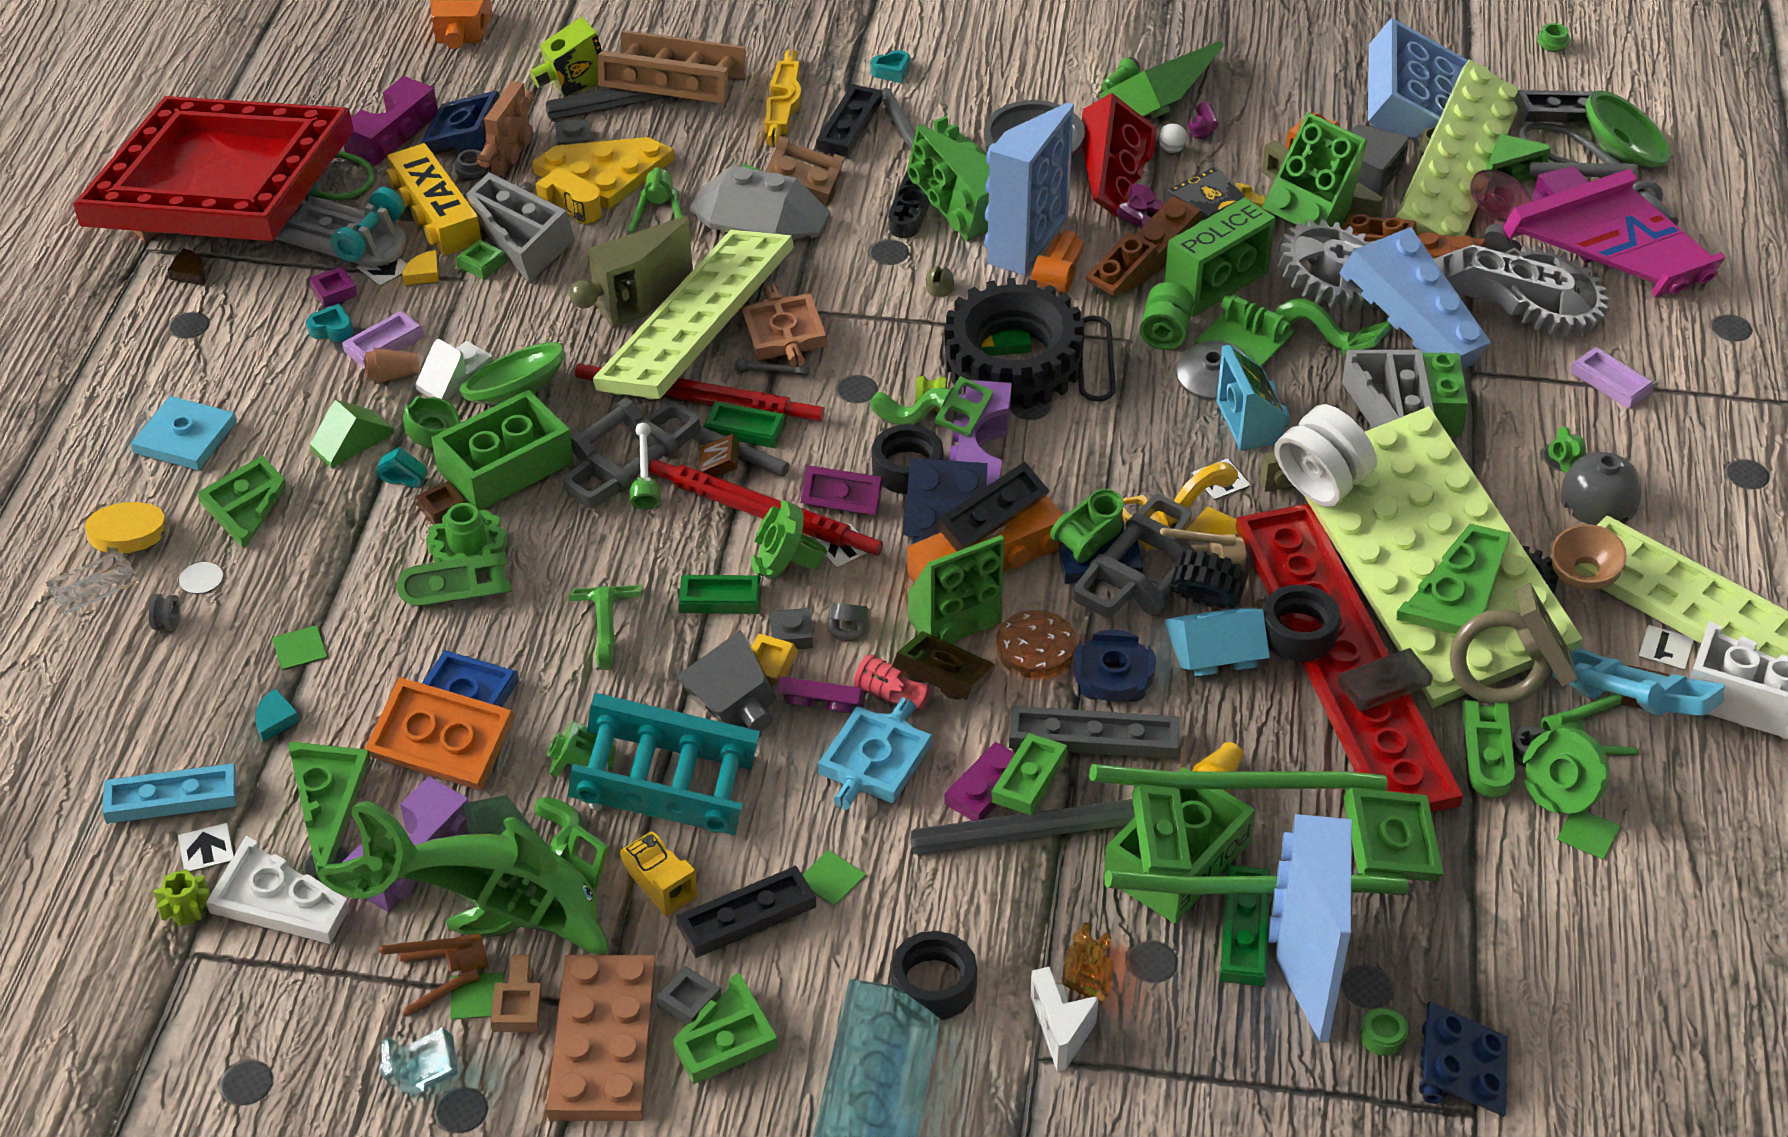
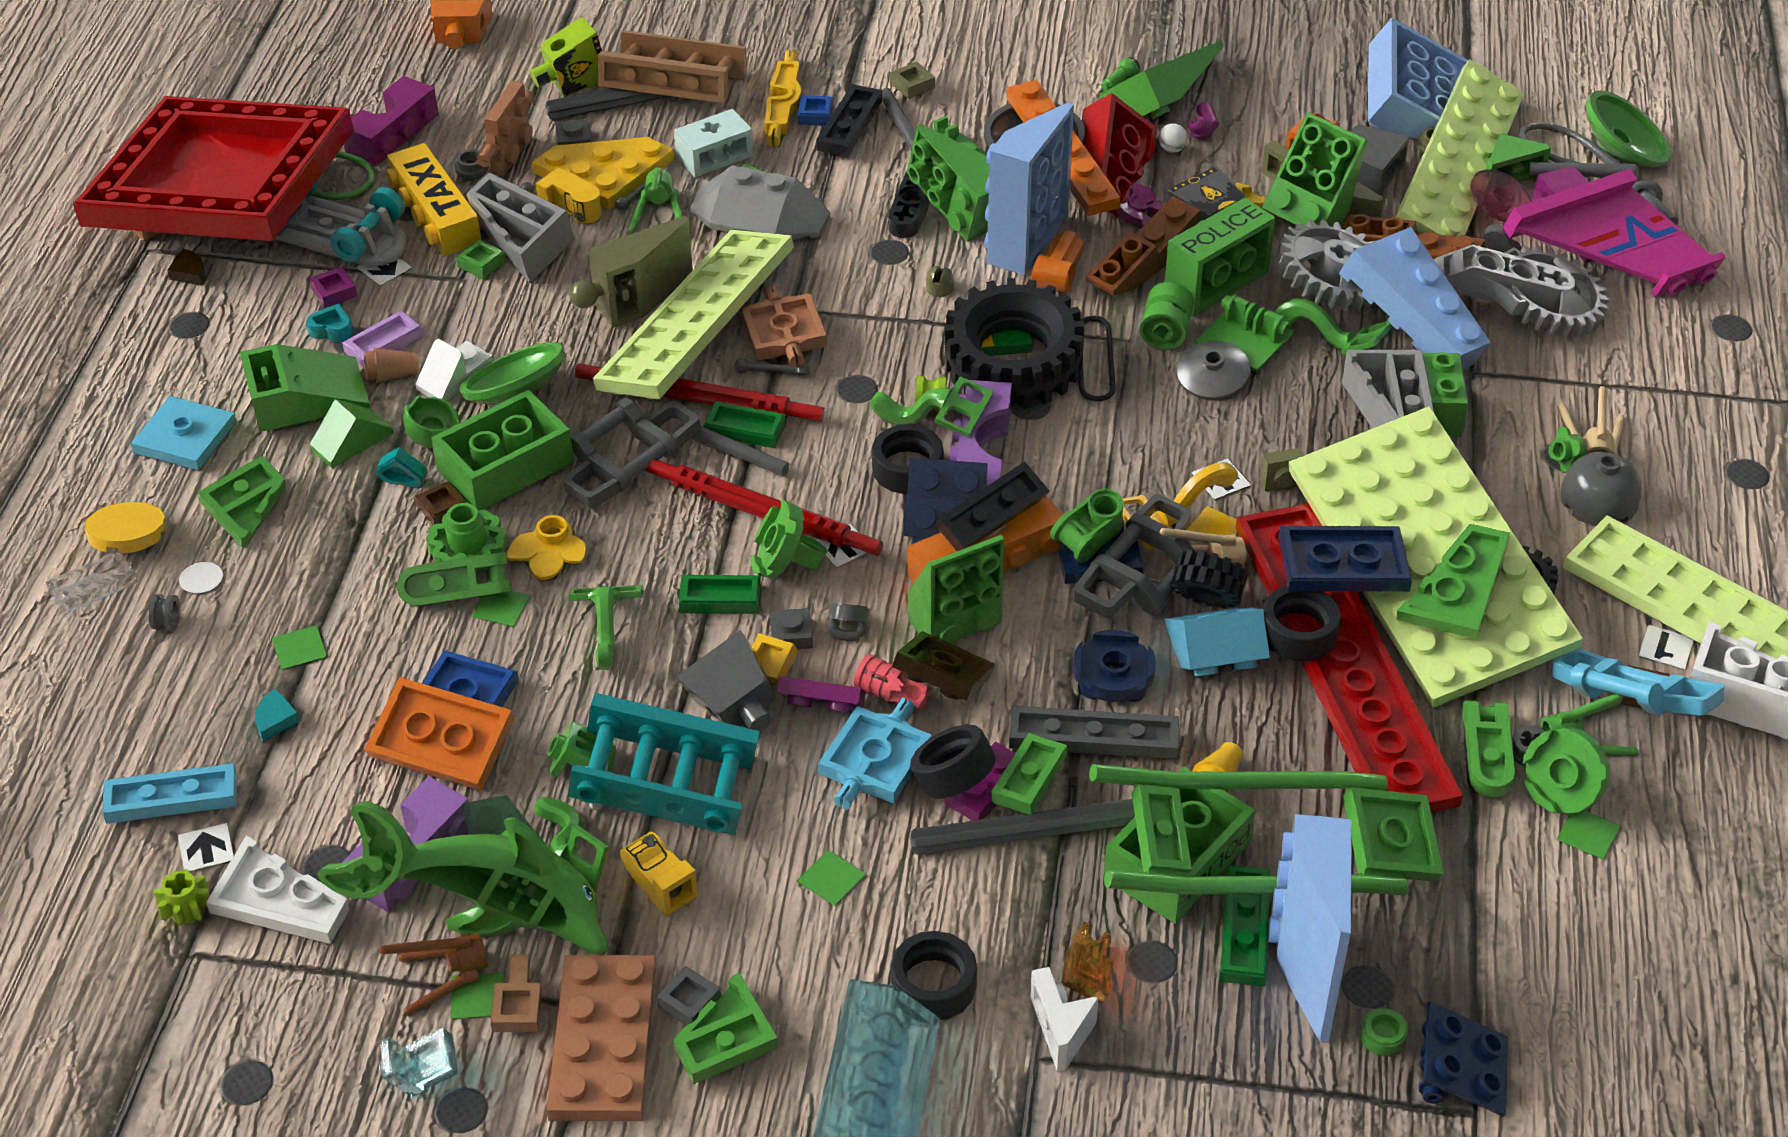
bright green wing [288,741,371,876] -> none
yellow tile [402,250,439,286] -> none
dark blue plate [421,90,500,153] -> none
bright green hinge [630,423,661,509] -> none
black plate [676,866,816,958] -> none
reddish brown tile [699,434,740,477] -> none
medium nougat plate [765,136,844,204] -> none
magenta plate [800,465,884,515] -> none
teal tile [870,50,911,83] -> none
clear orange tile [996,610,1077,679] -> none
medium azure slope [1216,345,1289,451] -> none
white wheel [1275,404,1377,507] -> none
clear smoke plate [1338,648,1433,712] -> none
dark tan tile [1450,583,1578,704] -> none
black plate [1514,90,1595,123] -> none
bright green plate [1537,23,1570,52] -> none
medium nougat piece [1551,524,1627,590] -> none
lavender tile [1571,347,1655,409] -> none
none -> bright green slope [240,344,370,432]
none -> bright green sticker [471,591,531,627]
none -> yellow plate [507,515,586,580]
none -> dark grey hinge [615,181,646,210]
none -> light aqua brick [674,109,753,177]
none -> blue tile [798,95,834,126]
none -> olive plate [890,62,935,99]
none -> black tyre [910,724,996,799]
none -> orange plate [1006,80,1120,216]
none -> dark blue tile [1278,526,1412,592]
none -> tan plant [1558,386,1625,455]

